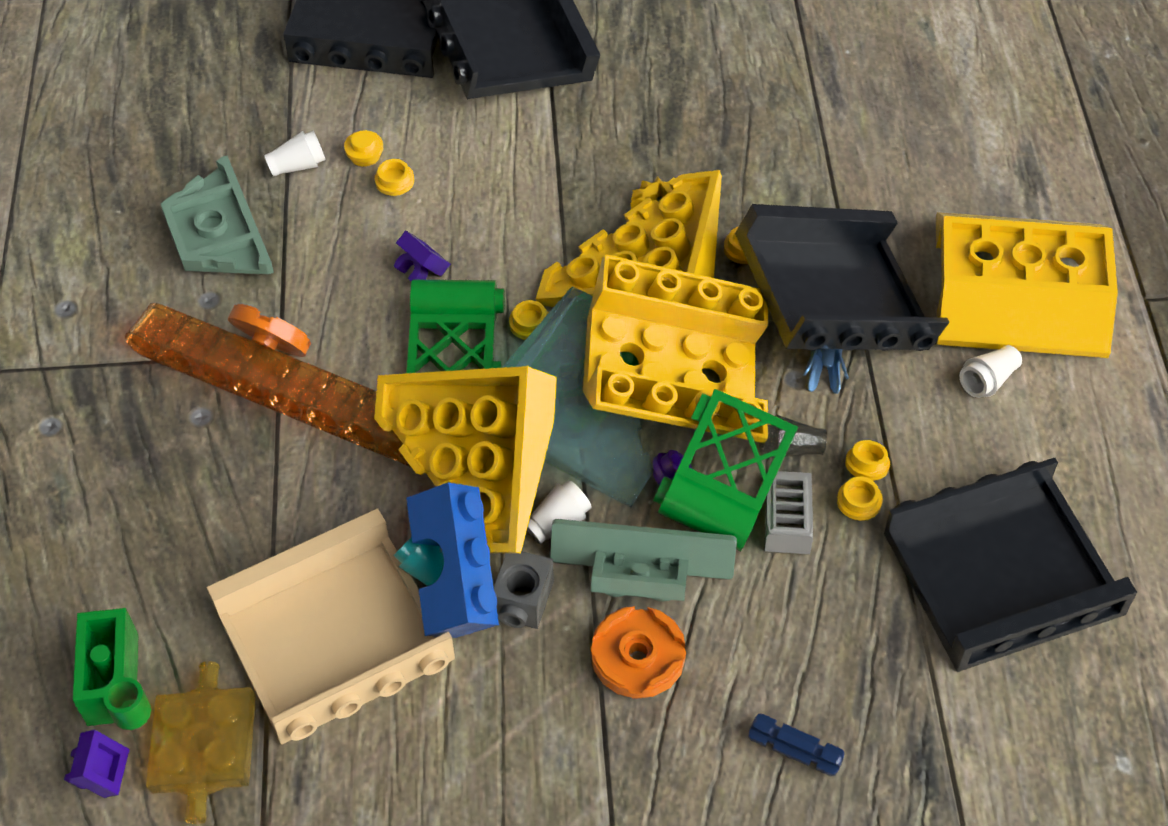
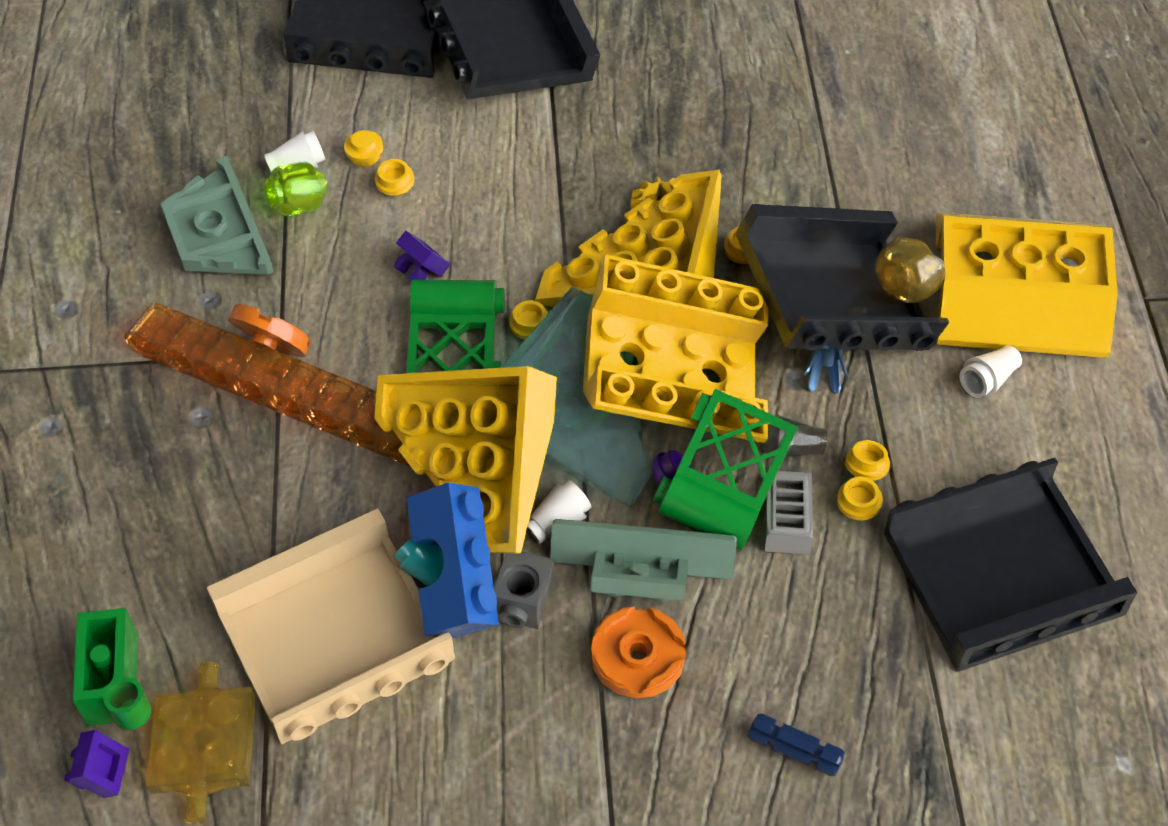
none -> clear neon green head [265,161,328,217]
none -> clear yellow helmet [876,237,945,303]

